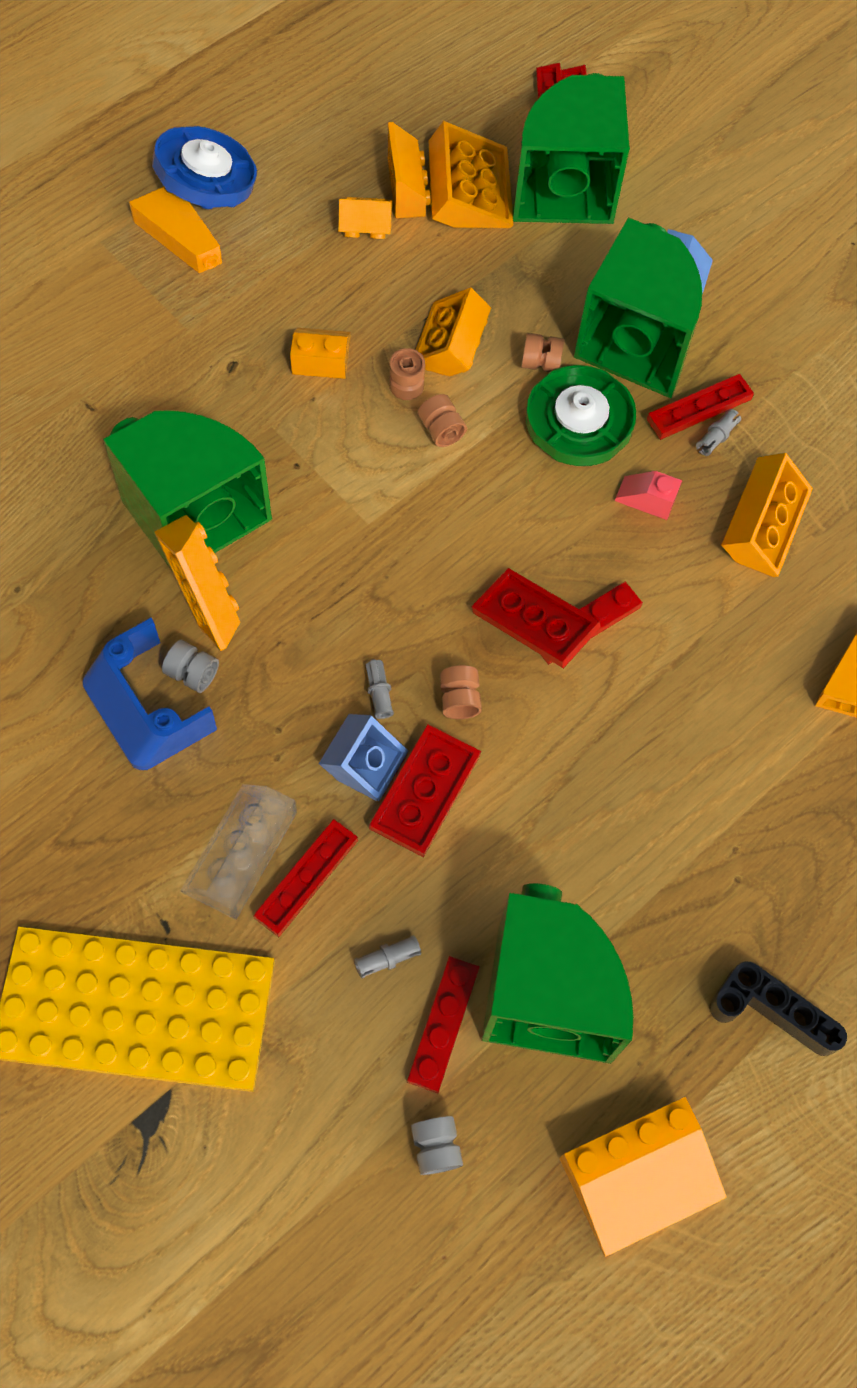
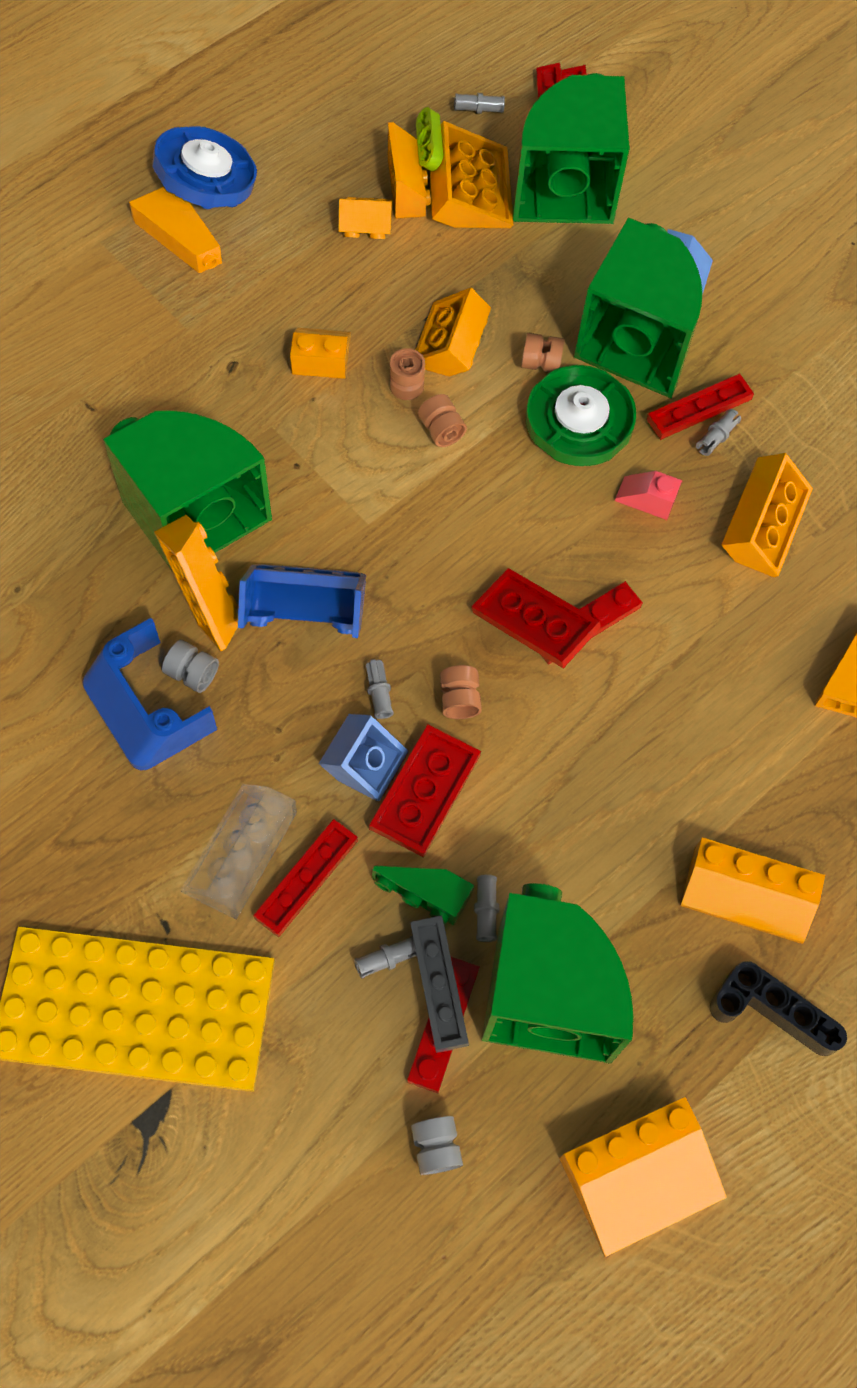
none -> blue windscreen [238,564,366,638]
none -> green slope [372,866,474,925]
none -> dark grey plate [410,916,469,1053]
none -> lime beam [416,107,444,172]
none -> light grey pin [454,93,505,114]
none -> light grey pin [474,875,499,942]
none -> light orange slope [680,837,825,944]

